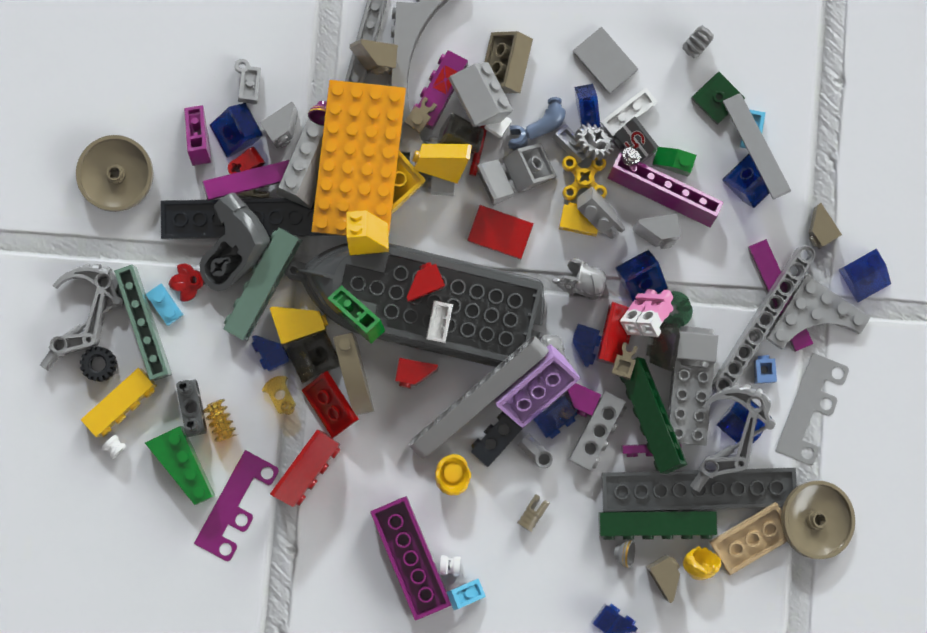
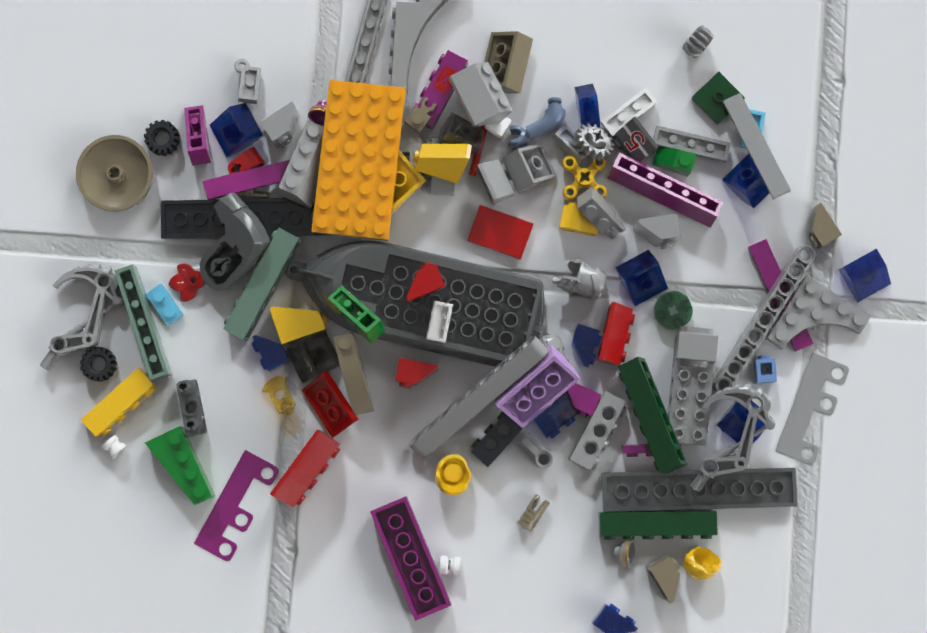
clear yellow piece [203,399,238,442] -> none
yellow slope [347,210,389,255] -> none
dark tan slope [350,39,398,75] -> none
medium azure plate [447,579,486,610] -> none
light grey tile [573,27,638,94] -> none
dark tan plate [611,343,638,380] -> none
hips [620,289,674,337] -> none
clear smoke plate [622,147,641,166] -> none
clear smoke slope [646,322,680,372] -> none
tan tile [709,502,787,575] -> none
dark tan dish [781,481,855,559] -> none
none -> black tyre [144,120,180,156]
none -> light grey plate [653,126,731,162]

